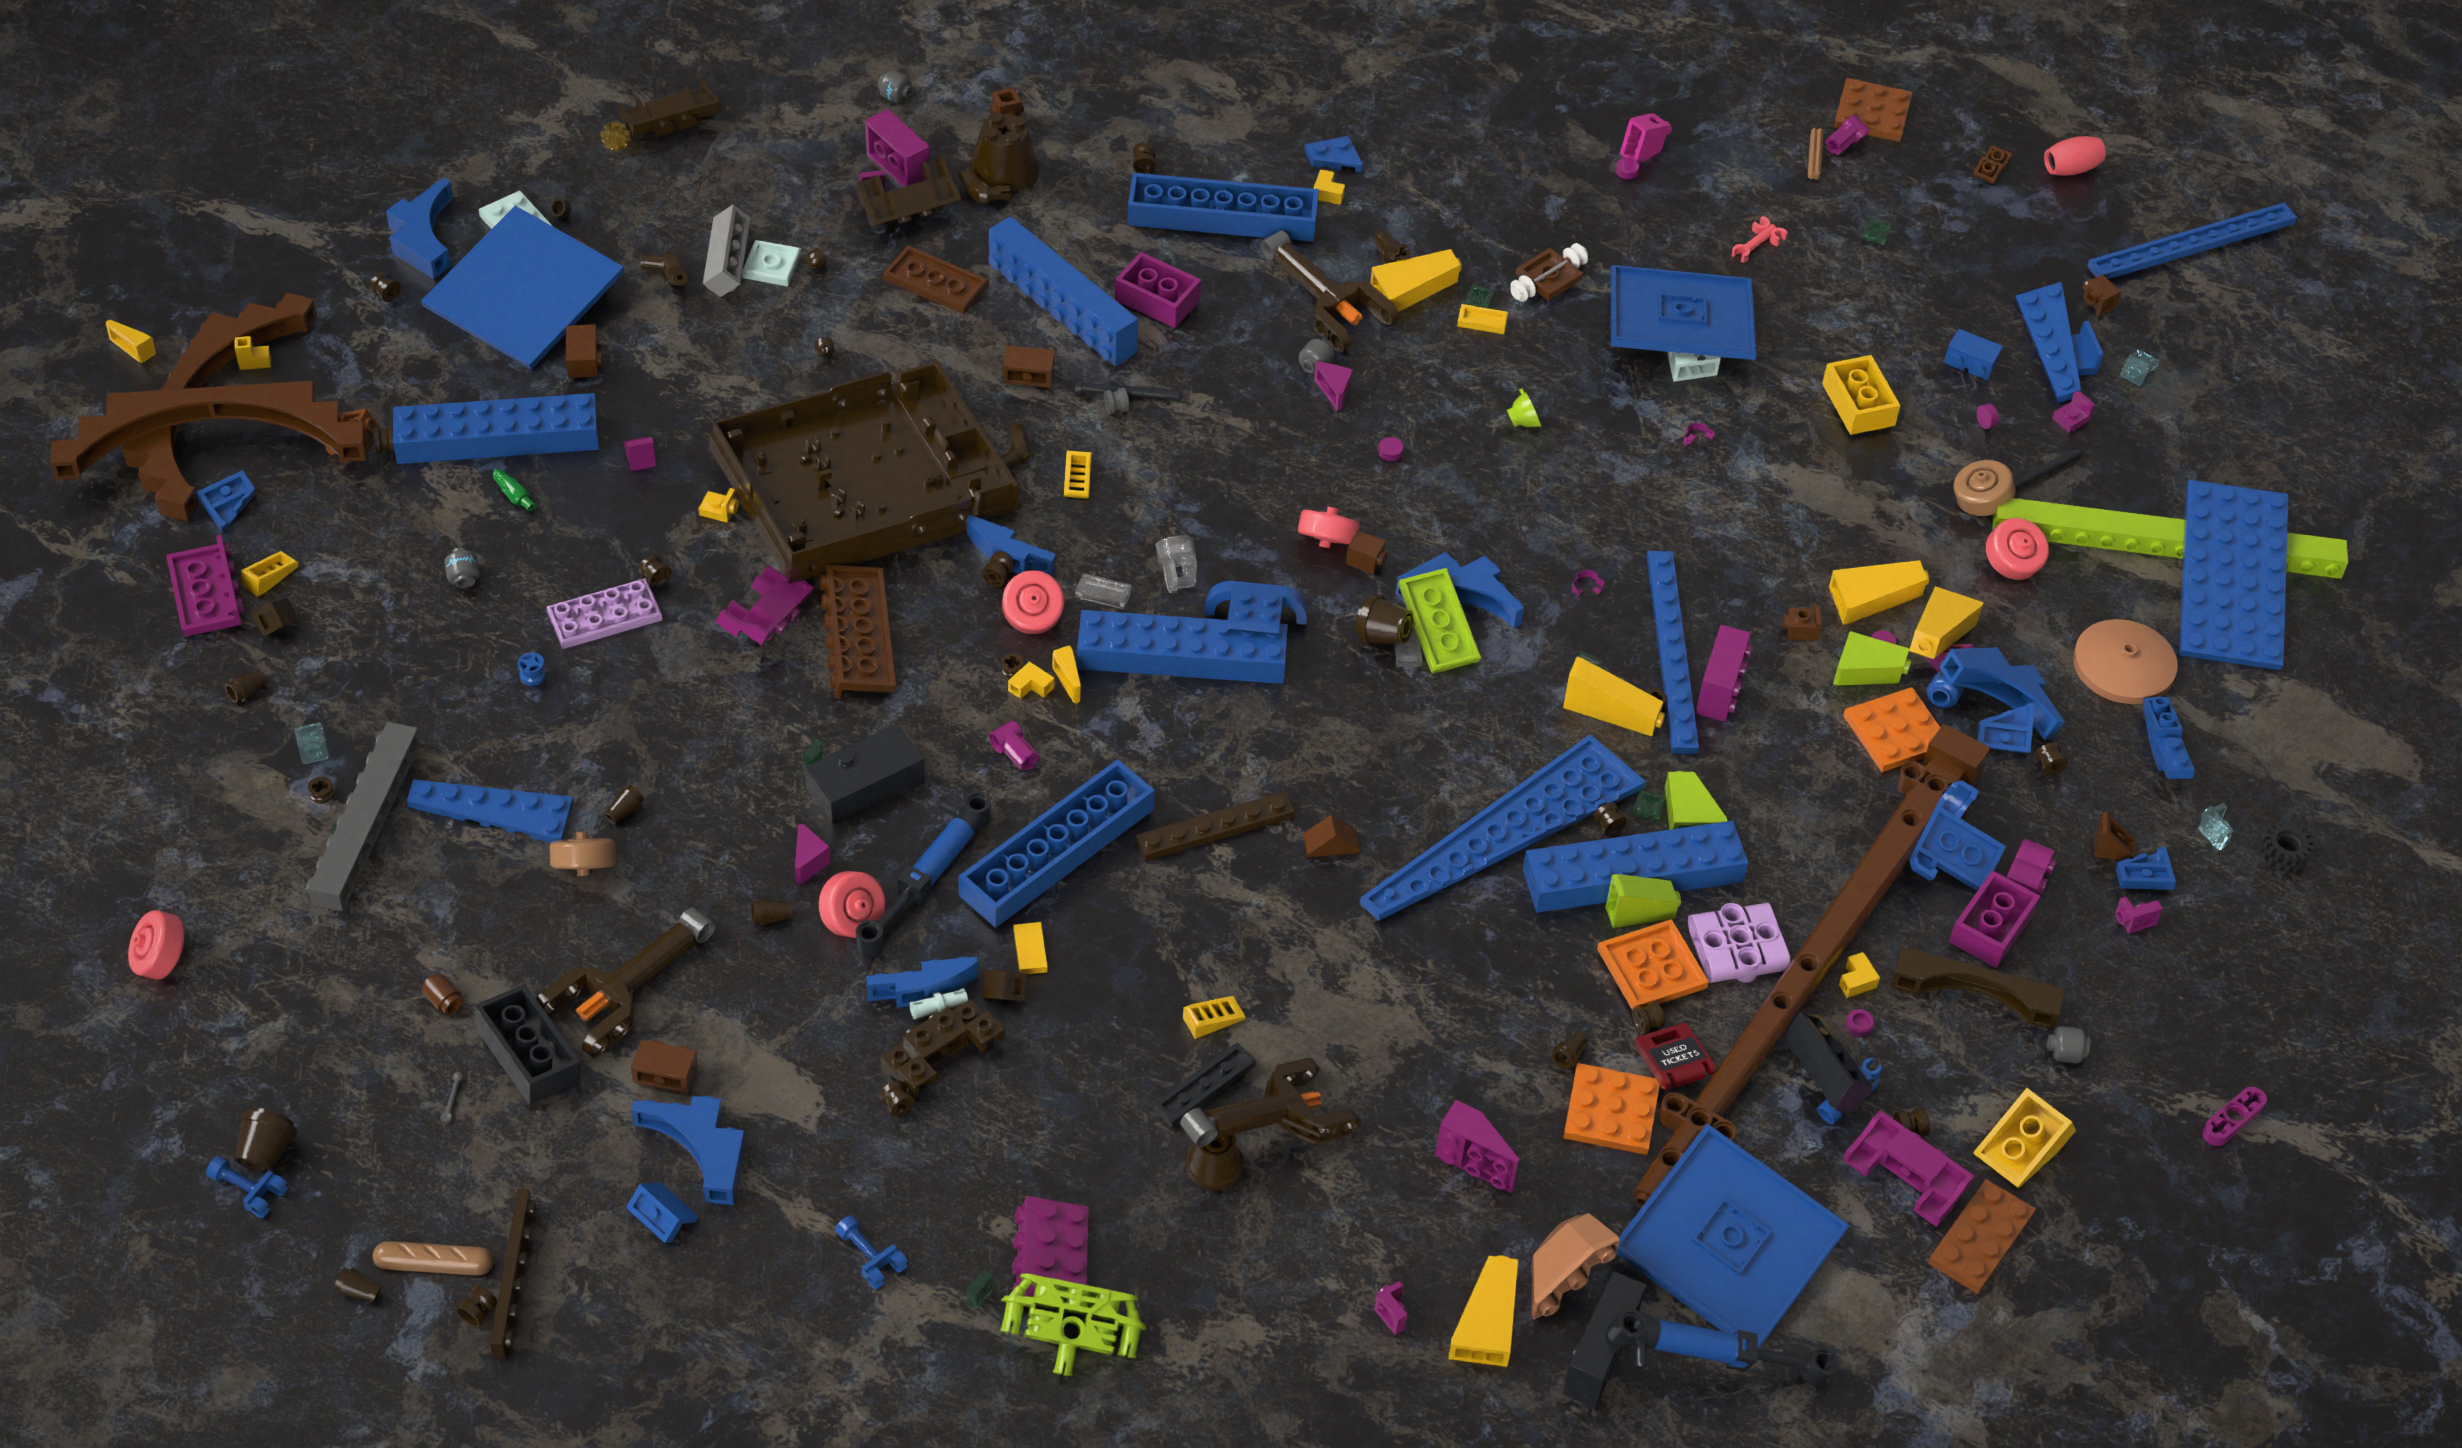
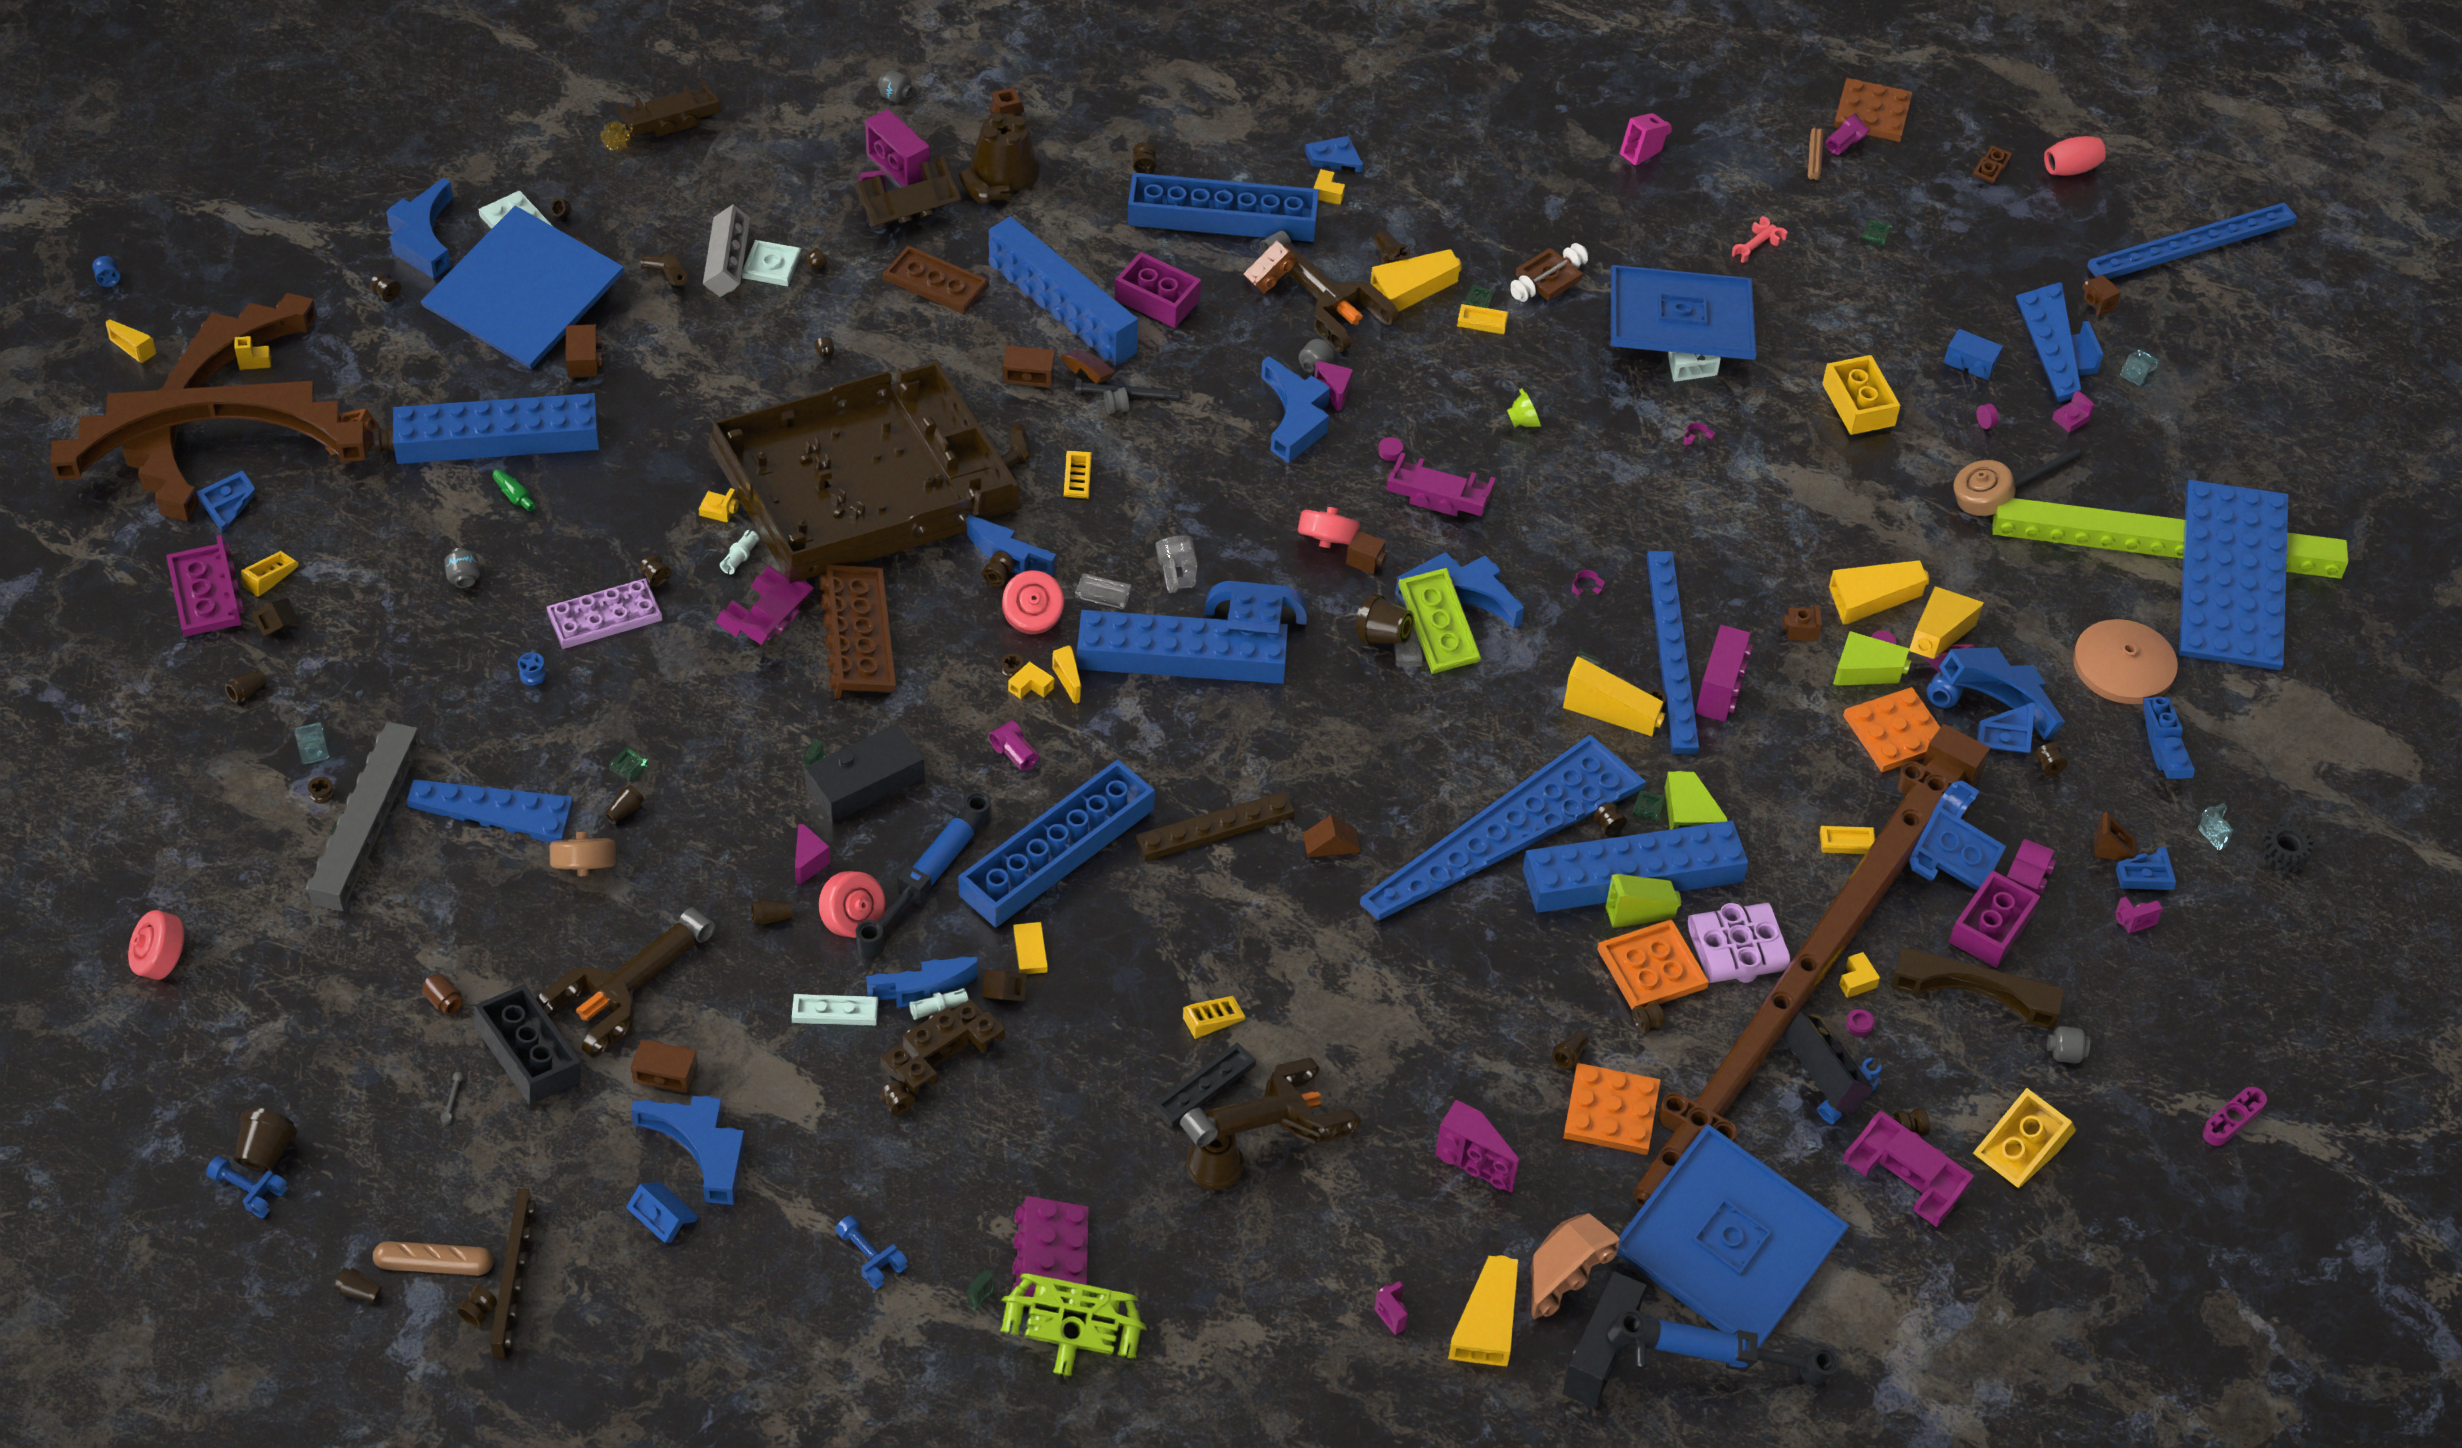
magenta slope [623,437,656,471] -> none
magenta tile [1616,158,1639,179] -> none
dark red container [1635,1022,1716,1090] -> none
dark orange plate [1928,1179,2036,1294] -> none
coral wheel [1986,518,2049,580] -> none
none -> blue wheel [92,256,120,287]
none -> clear green tile [609,747,648,782]
none -> light aqua pin [720,530,760,574]
none -> light aqua tile [792,994,878,1026]
none -> reddish brown slope [1060,349,1115,384]
none -> bracket [1244,241,1297,294]
none -> blue arch [1261,356,1330,463]
none -> magenta bracket [1386,453,1496,516]
none -> yellow tile [1819,826,1875,854]

